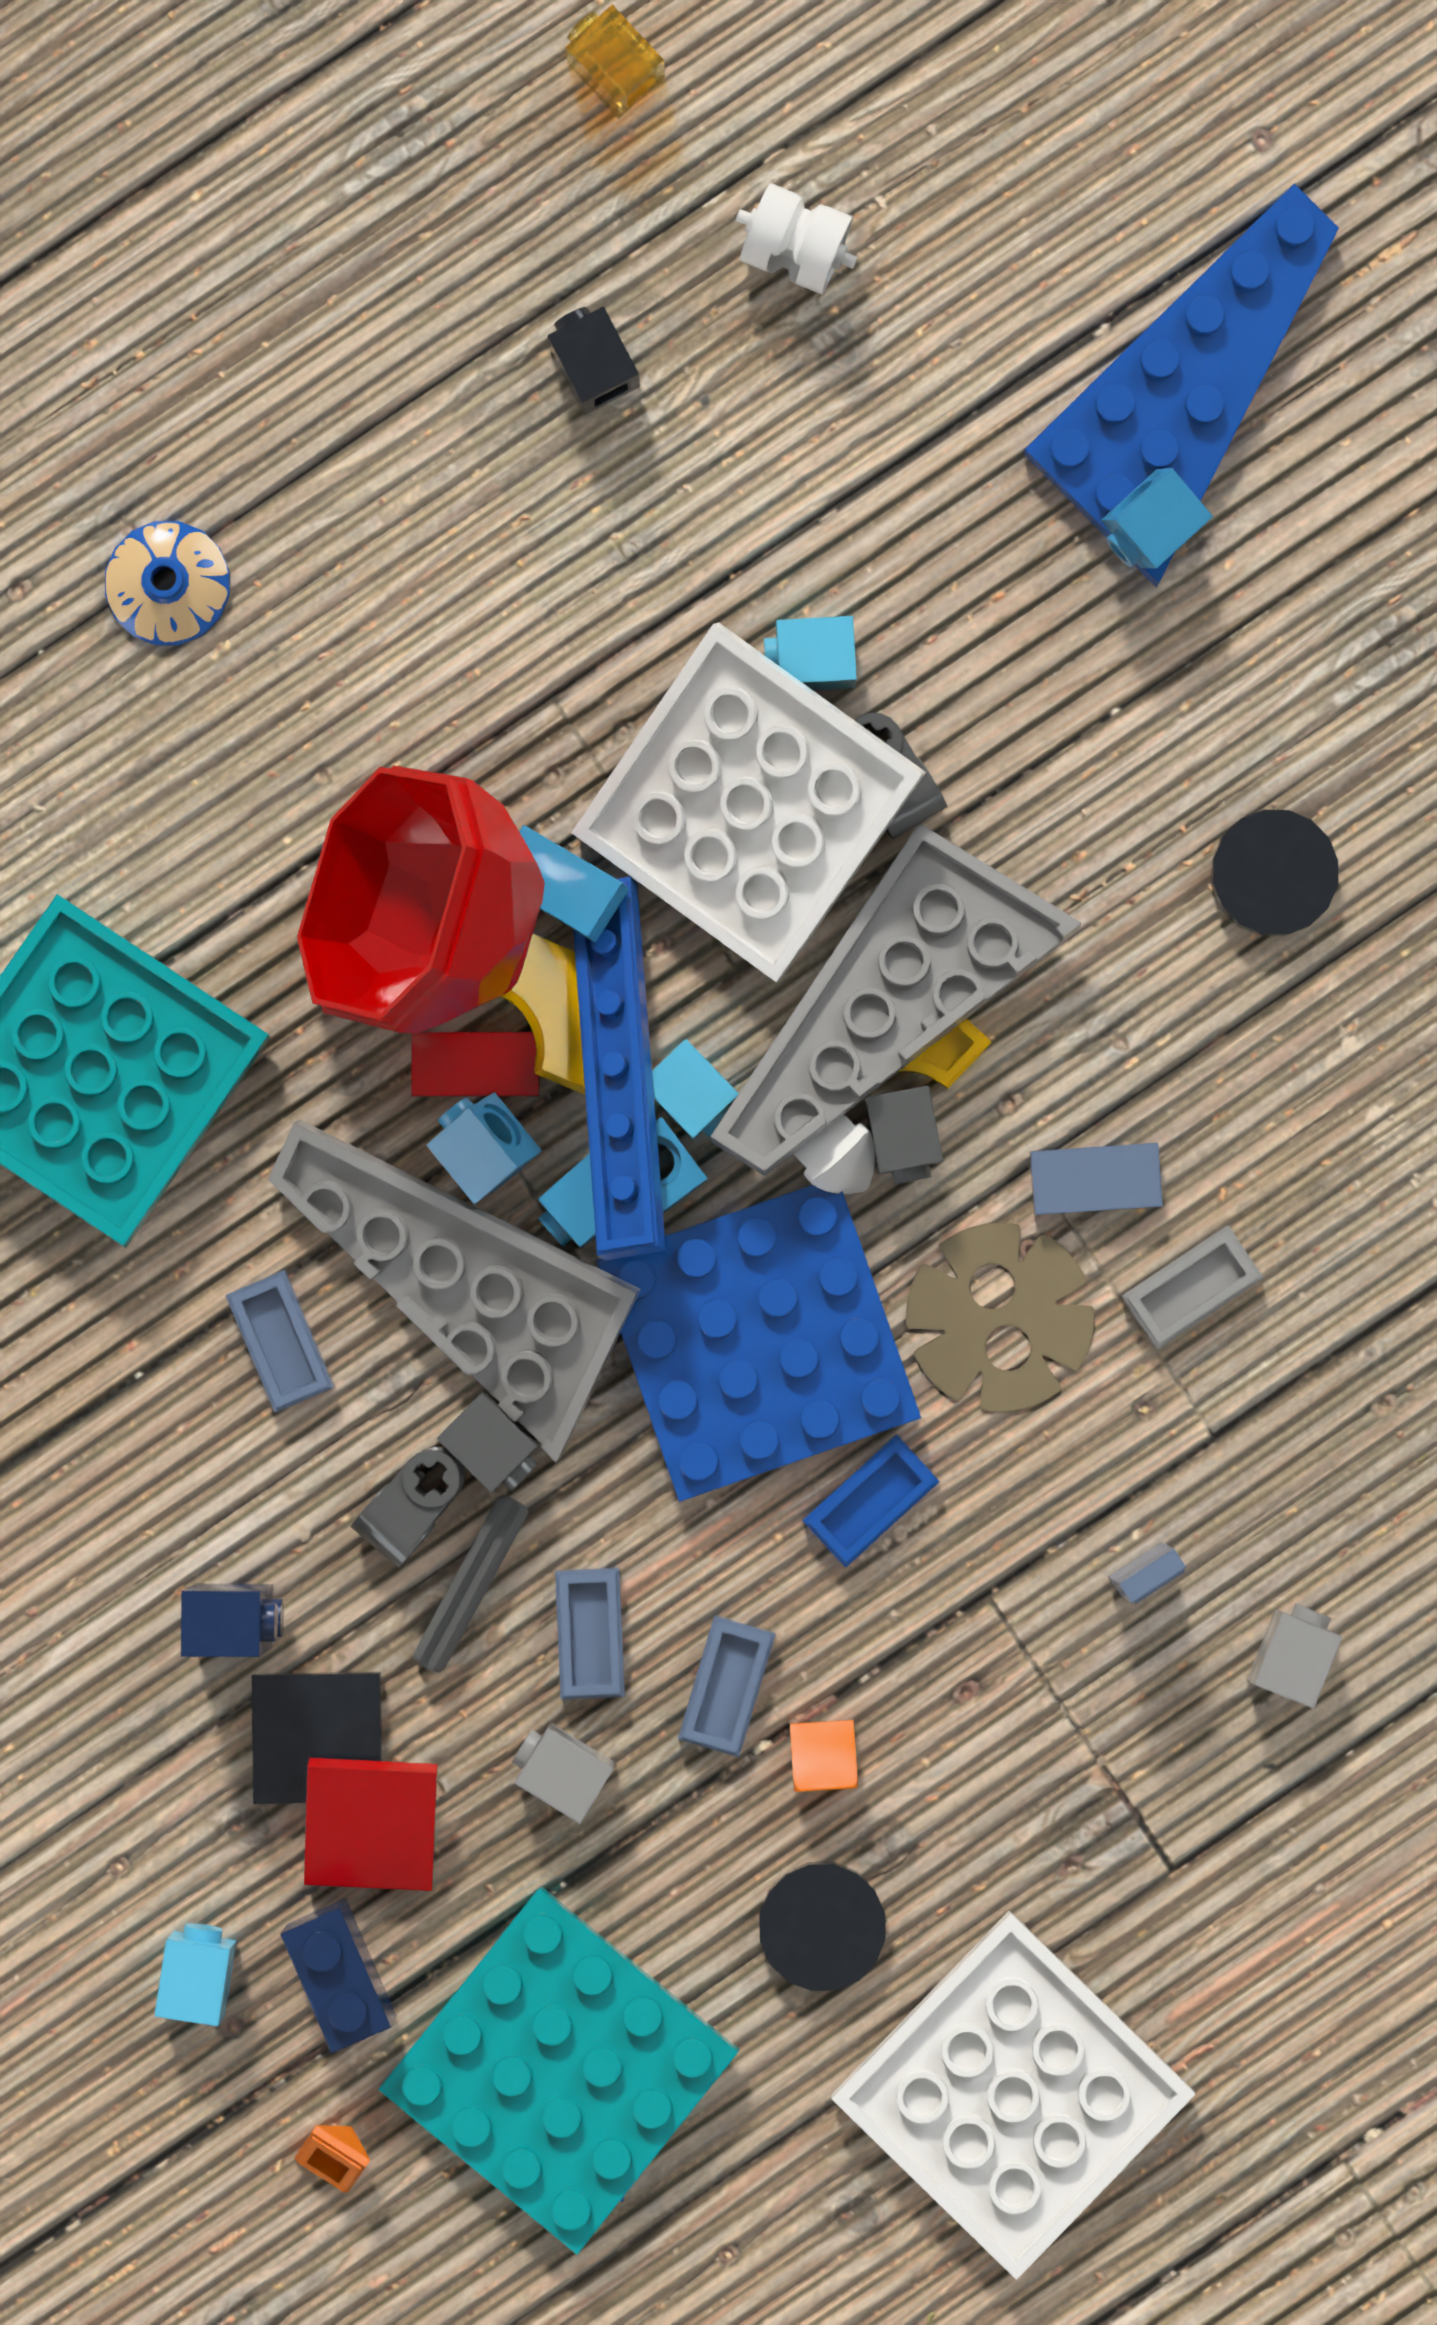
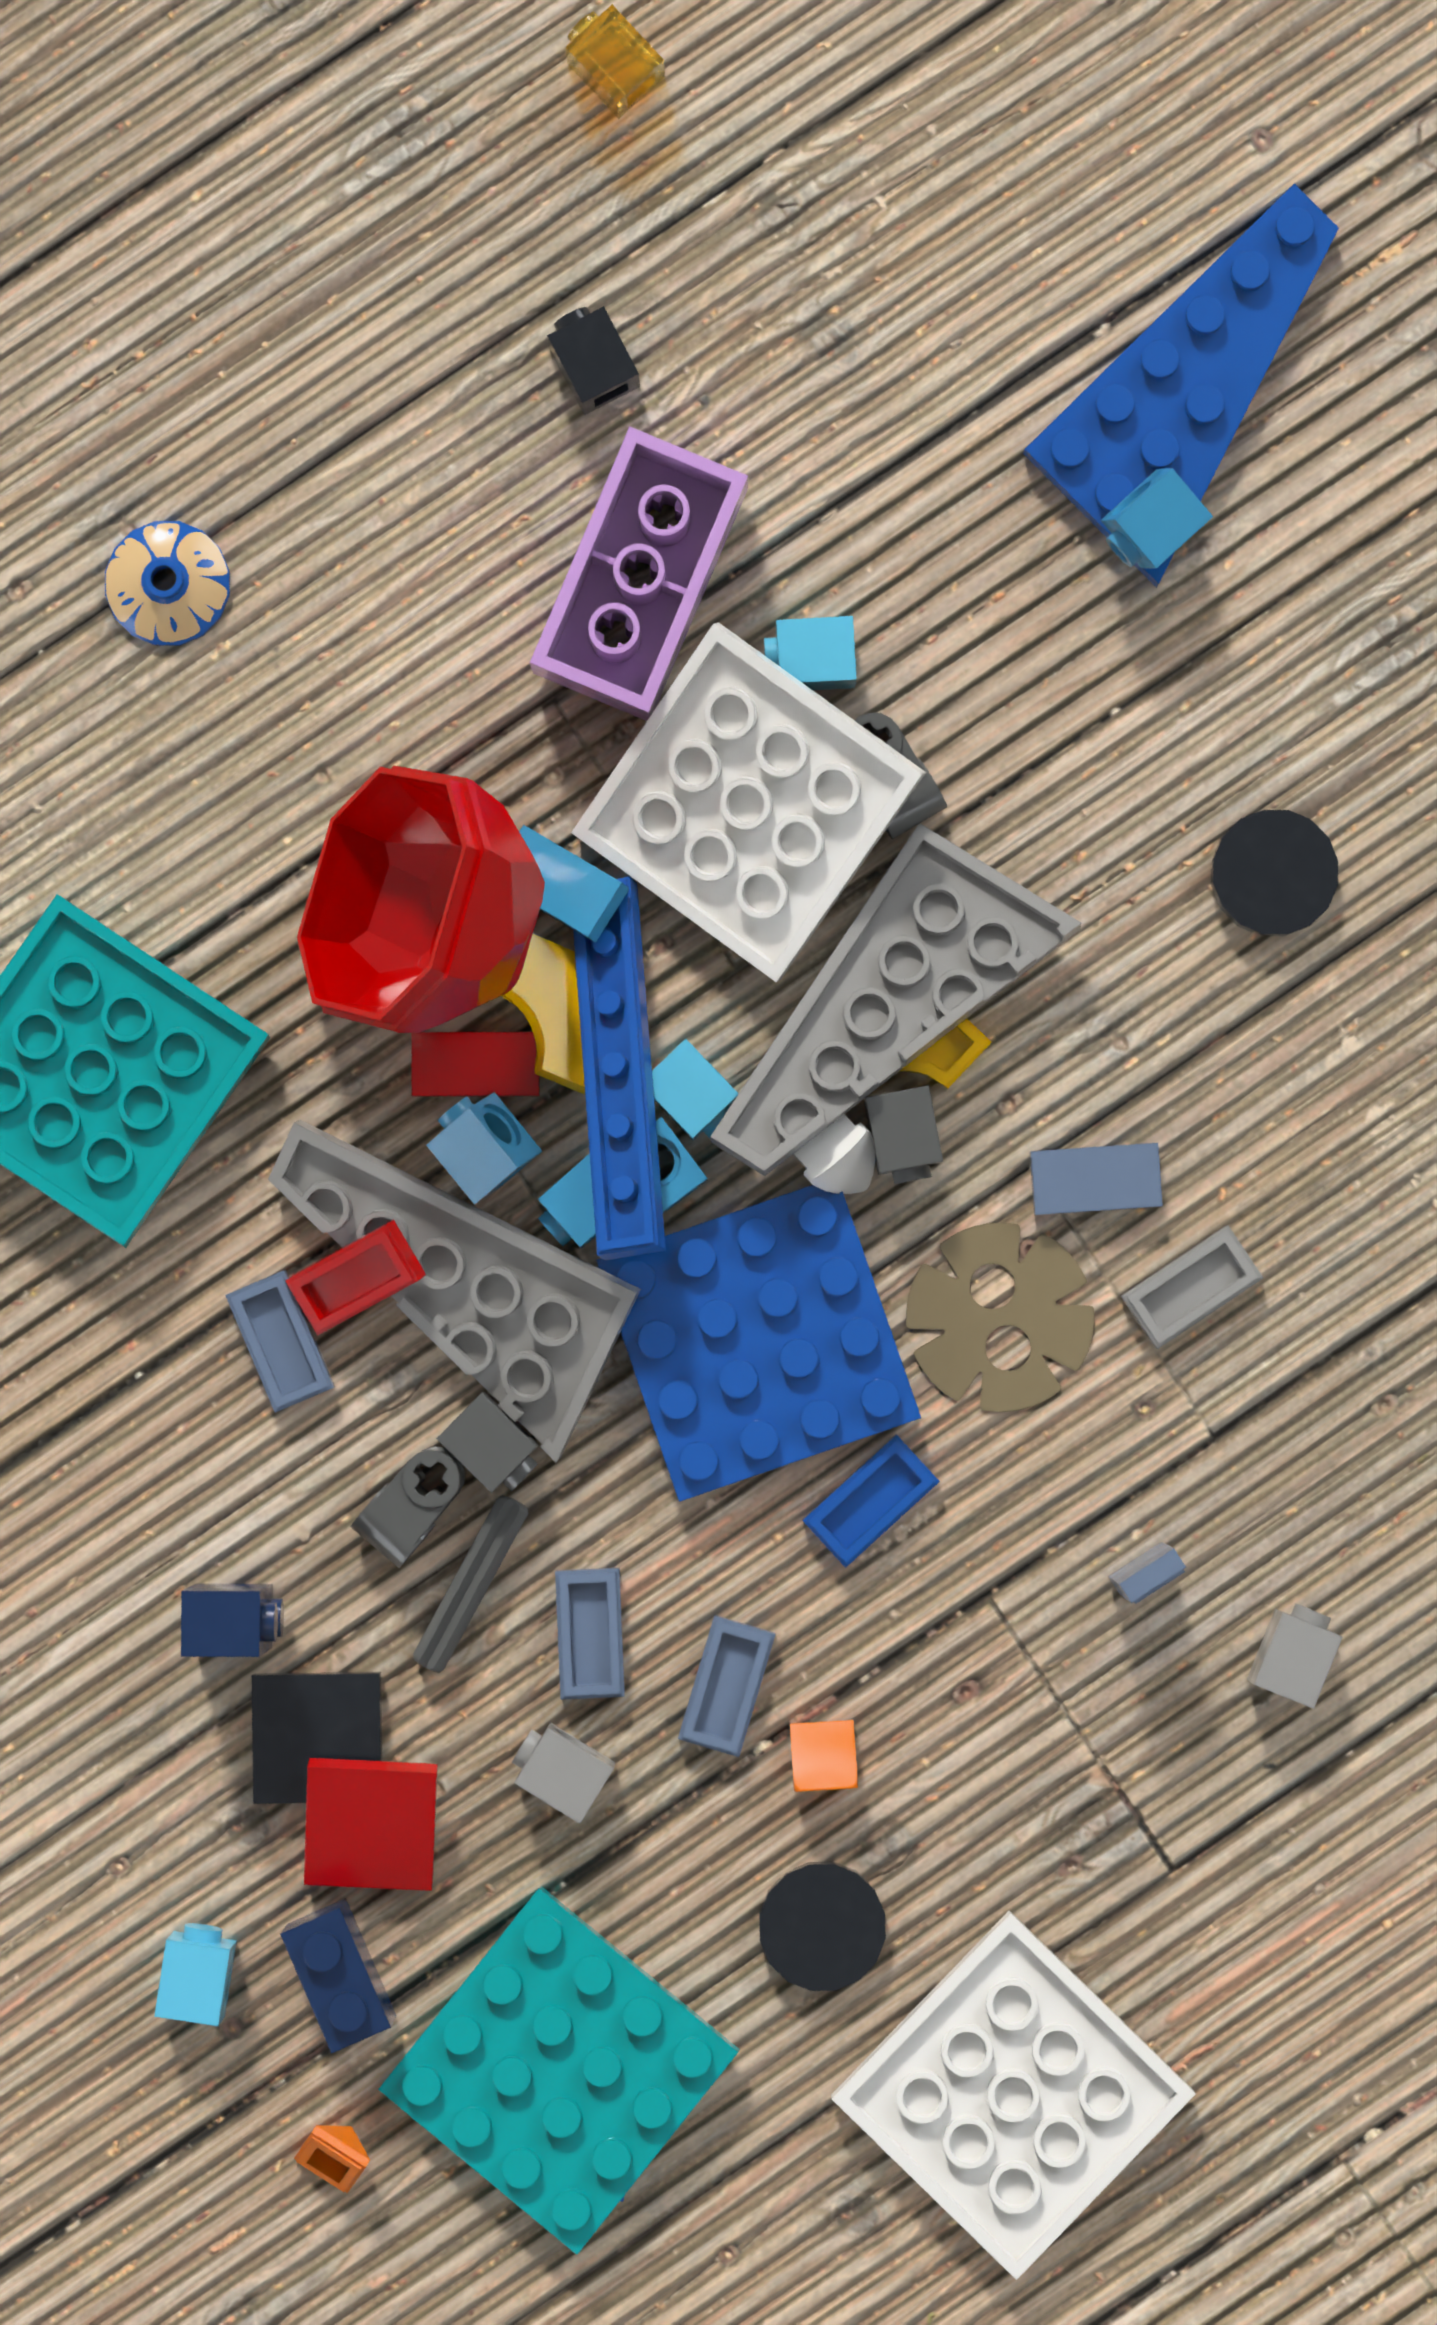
white wheel [735,183,858,295] -> none
none -> red tile [285,1219,426,1336]
none -> lavender brick [530,426,748,721]

